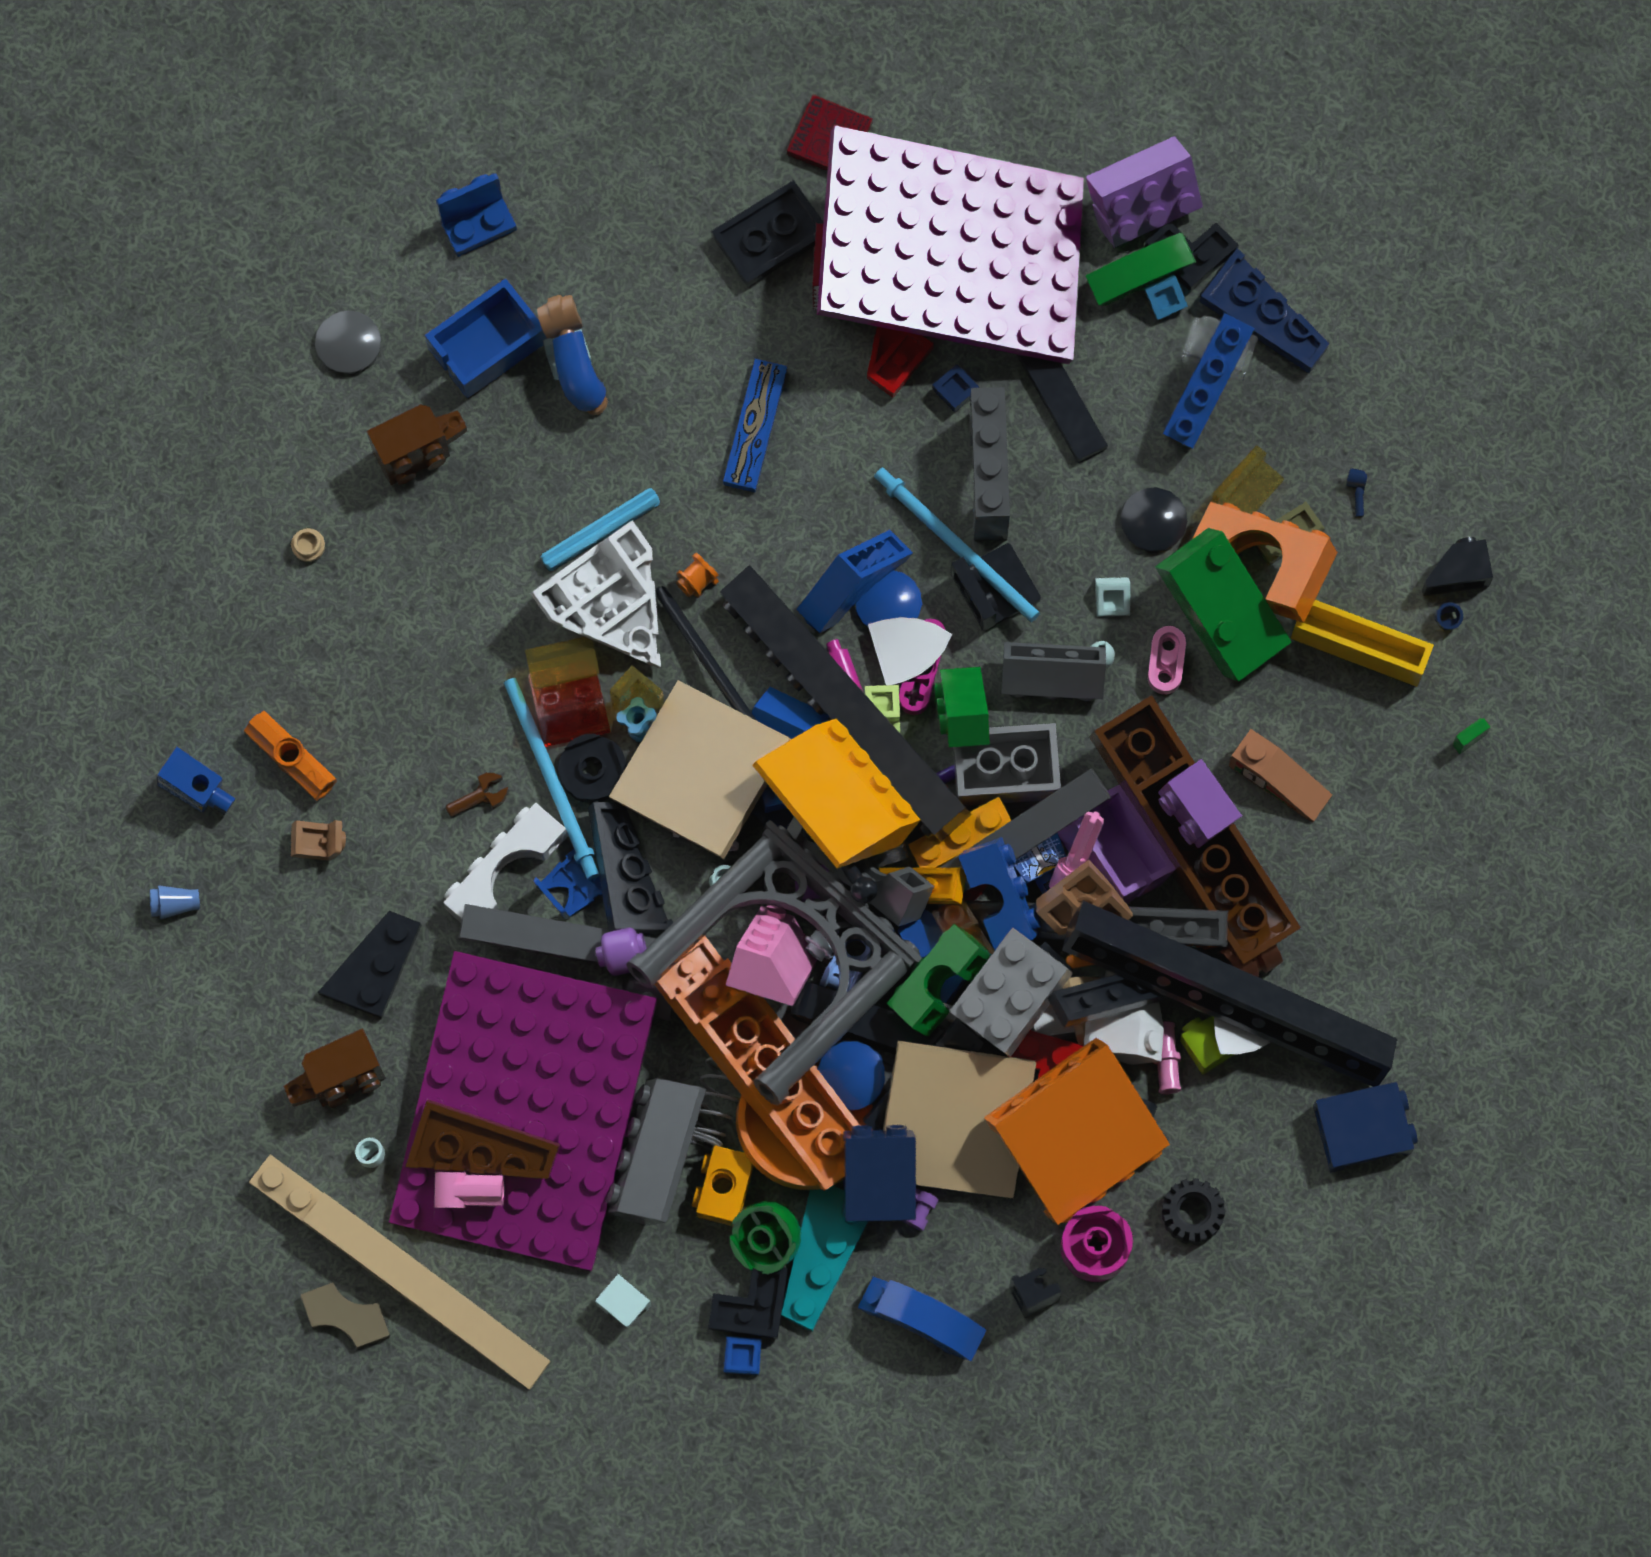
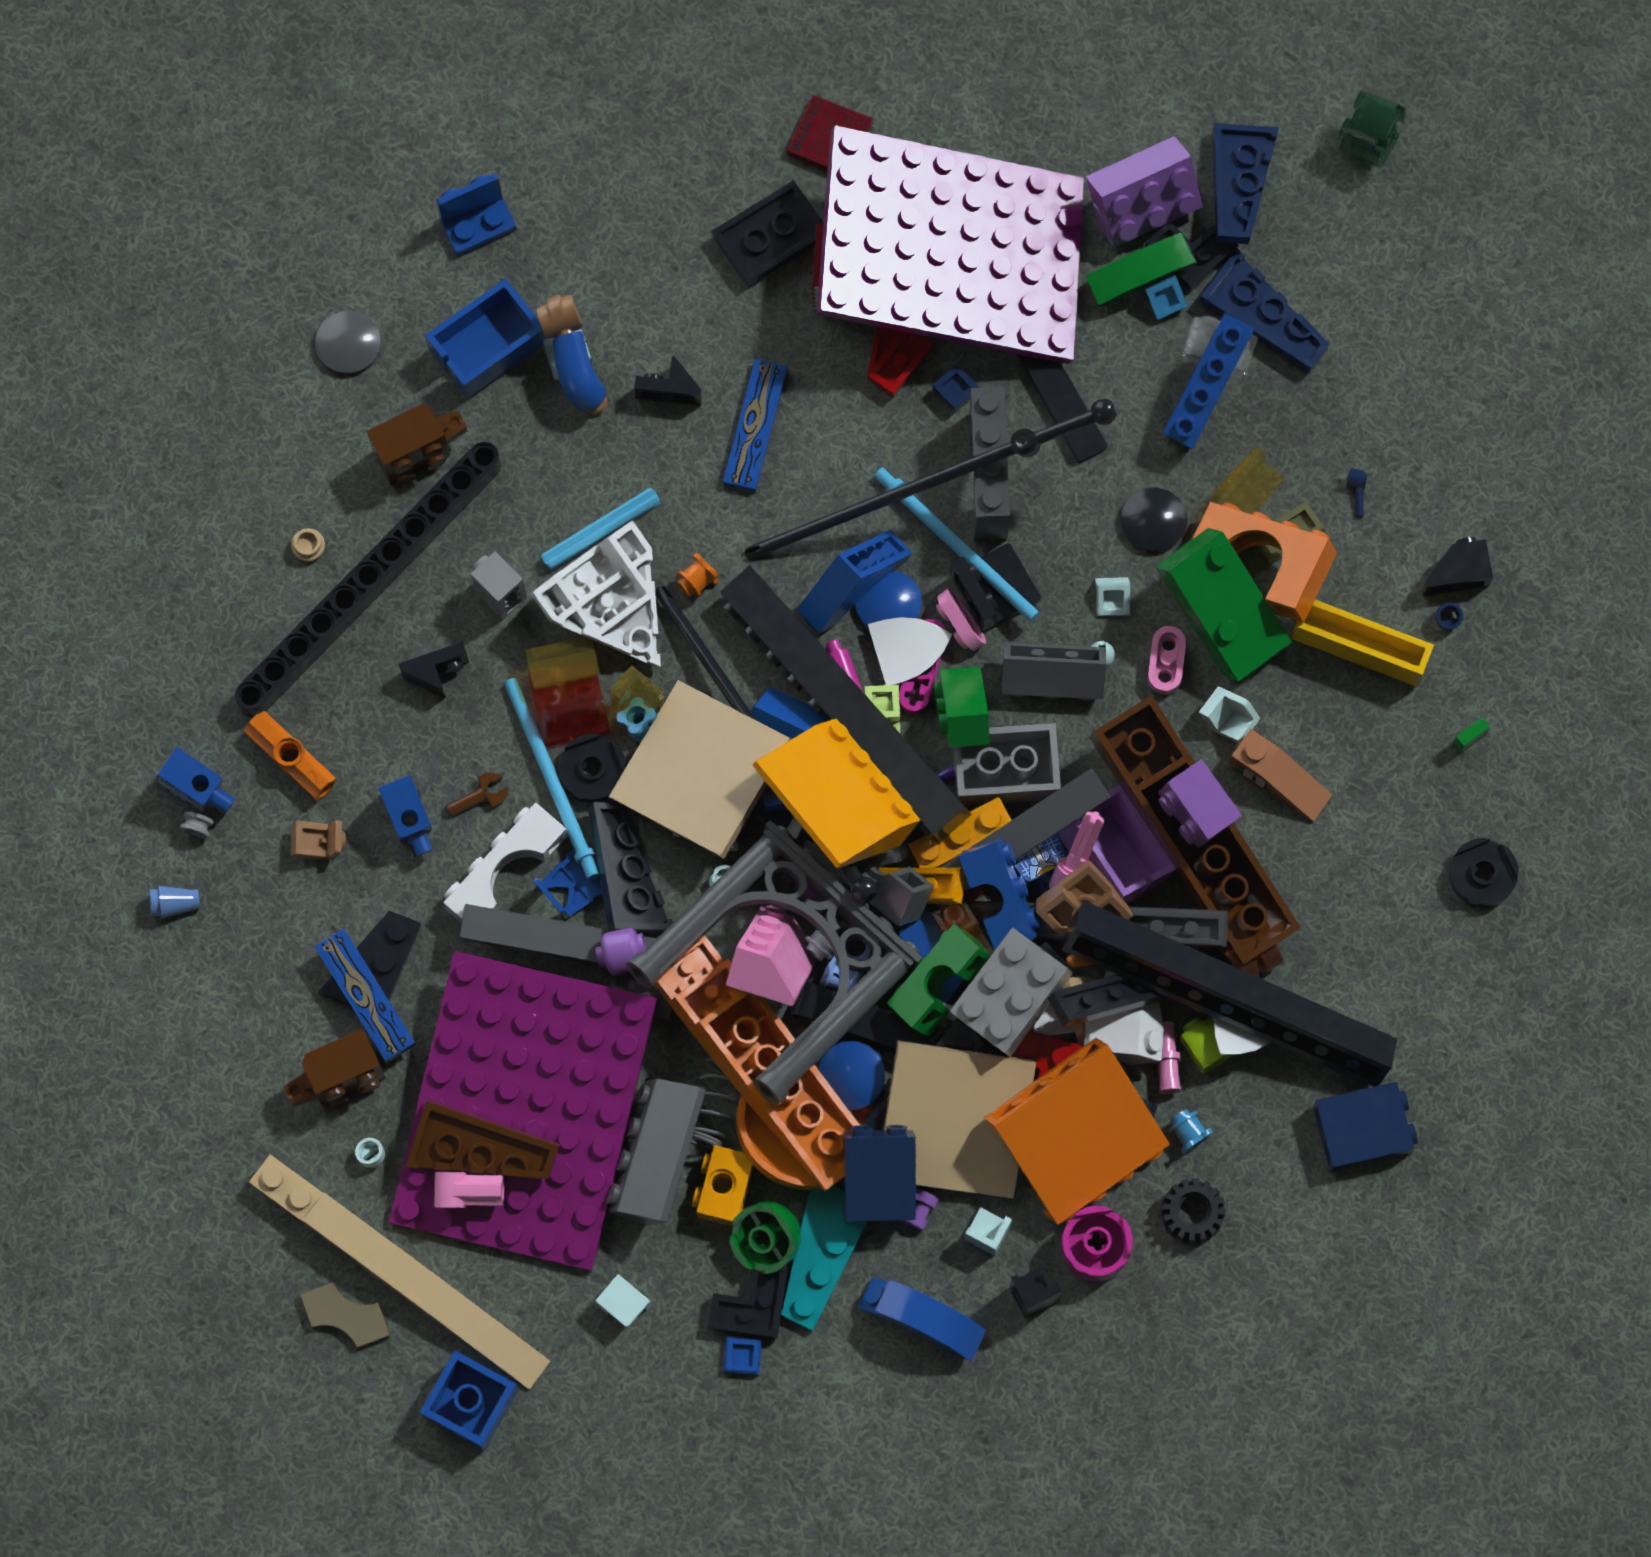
none -> light grey bush [179,812,214,838]
none -> black beam [235,441,501,718]
none -> blue tile [314,929,416,1063]
none -> blue torso [378,775,433,858]
none -> black slope [398,641,469,698]
none -> blue brick [420,1351,519,1451]
none -> light grey brick [470,551,527,620]
none -> black slope [634,355,702,406]
none -> black bar [744,398,1117,559]
none -> bright pink plate [936,588,986,651]
none -> light aqua panel [964,1207,1012,1256]
none -> dark azure brick [1169,1109,1213,1155]
none -> light aqua panel [1199,686,1260,744]
none -> dark blue wing [1212,123,1279,245]
none -> clear green brick [1339,90,1407,168]
none -> black plate [1449,838,1519,908]

